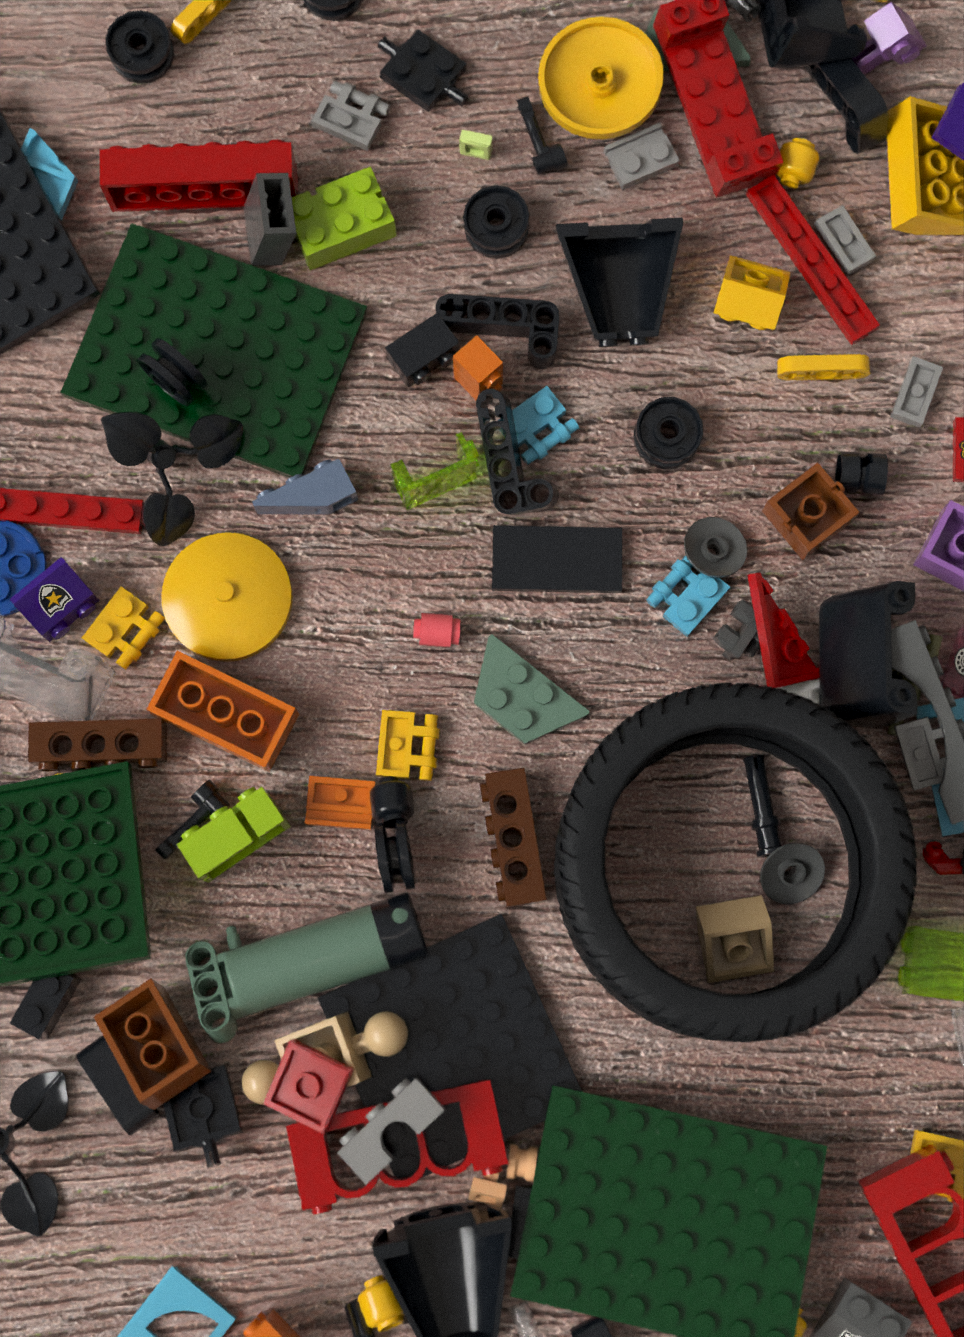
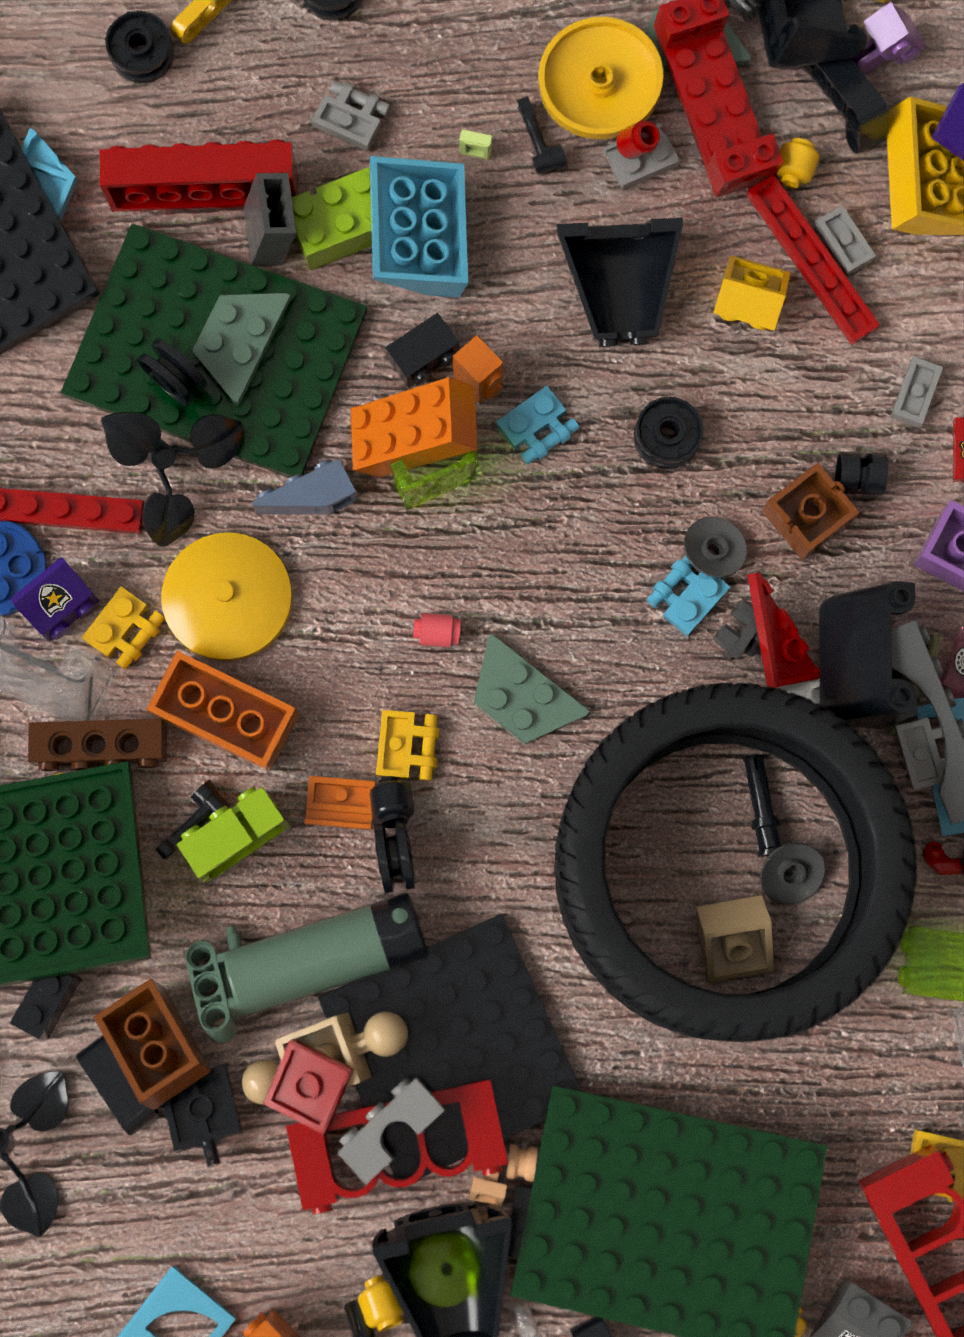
black plate [378,29,469,112] -> none
black beam [435,294,559,369] -> none
black wheel [463,185,530,259] -> none
black beam [476,389,559,515] -> none
reddish brown brick [480,767,547,908] -> none
black tile [492,525,622,593] -> none
yellow beam [777,354,870,380] -> none
none -> sand green wing [192,293,291,406]
none -> orange brick [351,377,478,478]
none -> medium azure slope [370,156,468,298]
none -> clear neon green dish [410,1234,479,1307]
none -> red brick [616,121,660,159]

